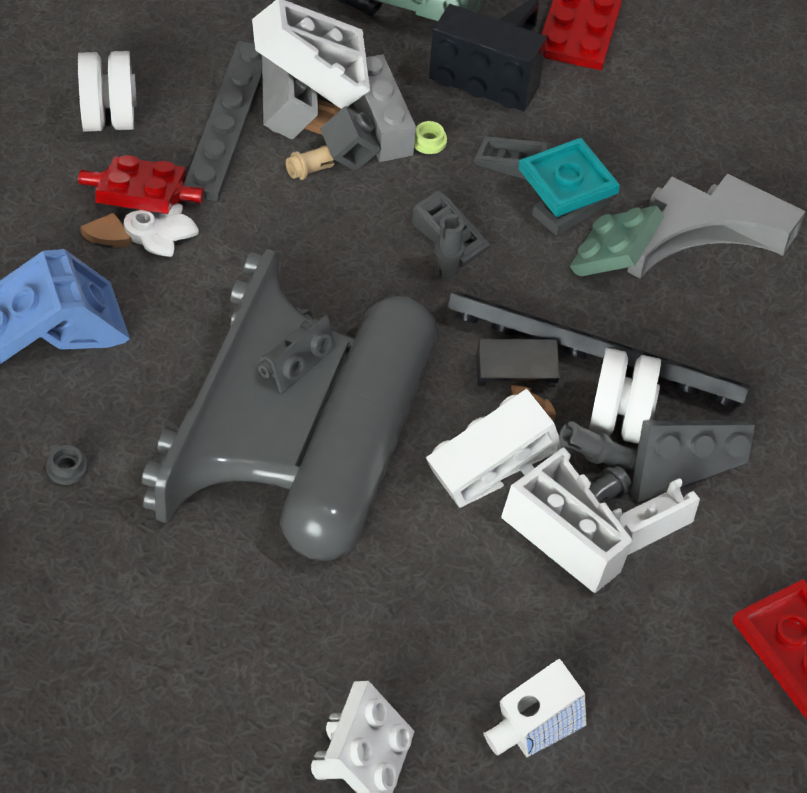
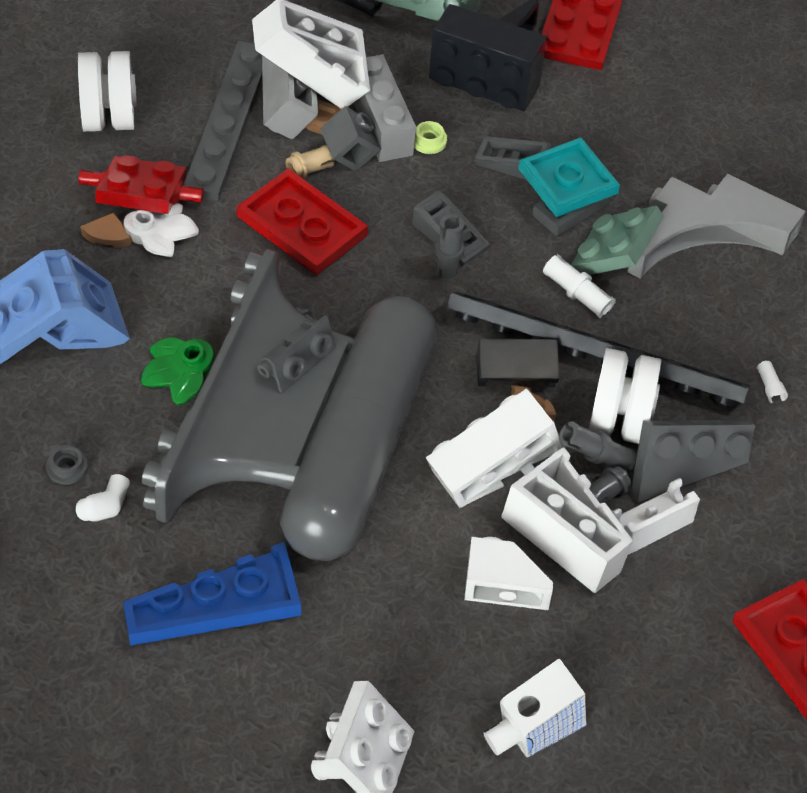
none -> white arm [76,474,130,521]
none -> blue wing [123,542,301,645]
none -> green plate [141,337,215,405]
none -> red plate [236,168,368,276]
none -> white slope [464,537,553,610]
none -> white pin [543,254,616,318]
none -> white piece [757,361,788,403]

